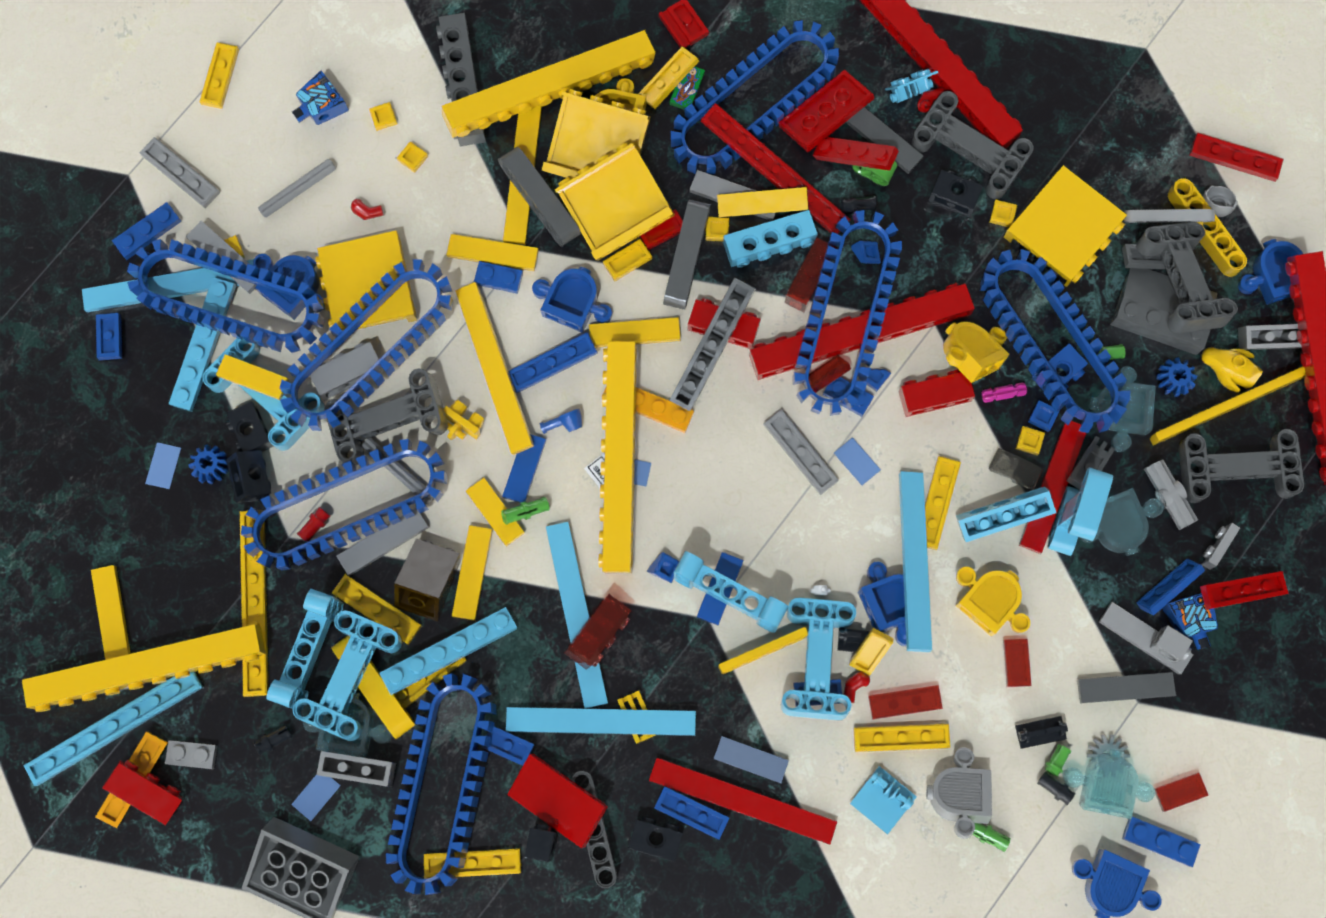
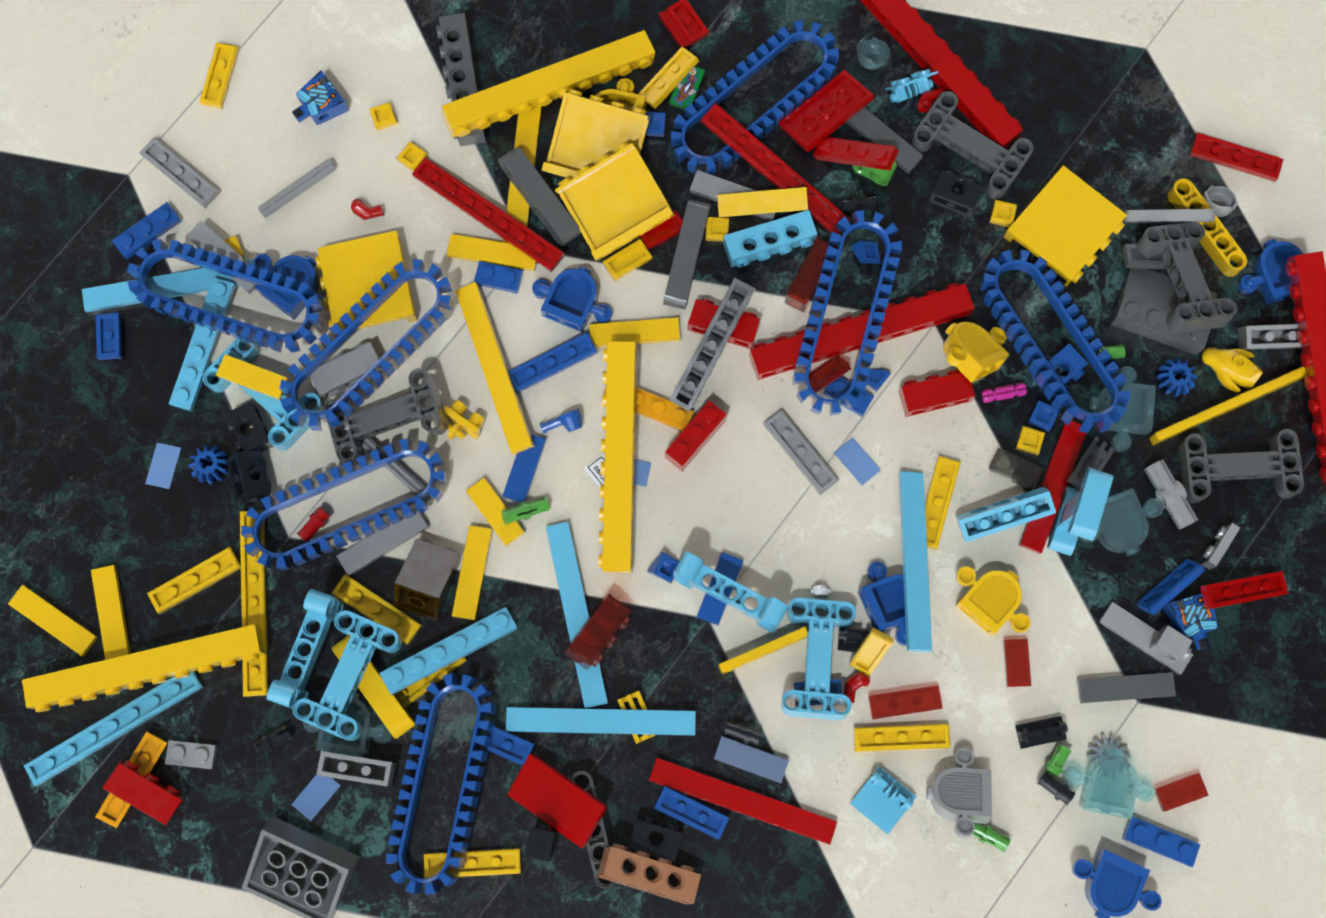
none -> yellow tile [8,585,98,656]
none -> yellow tile [147,547,241,614]
none -> red tile [412,158,565,273]
none -> nougat brick [597,844,701,905]
none -> blue plate [645,112,666,137]
none -> red brick [665,400,727,472]
none -> black pin [724,720,762,746]
none -> clear light blue hair [857,37,890,70]

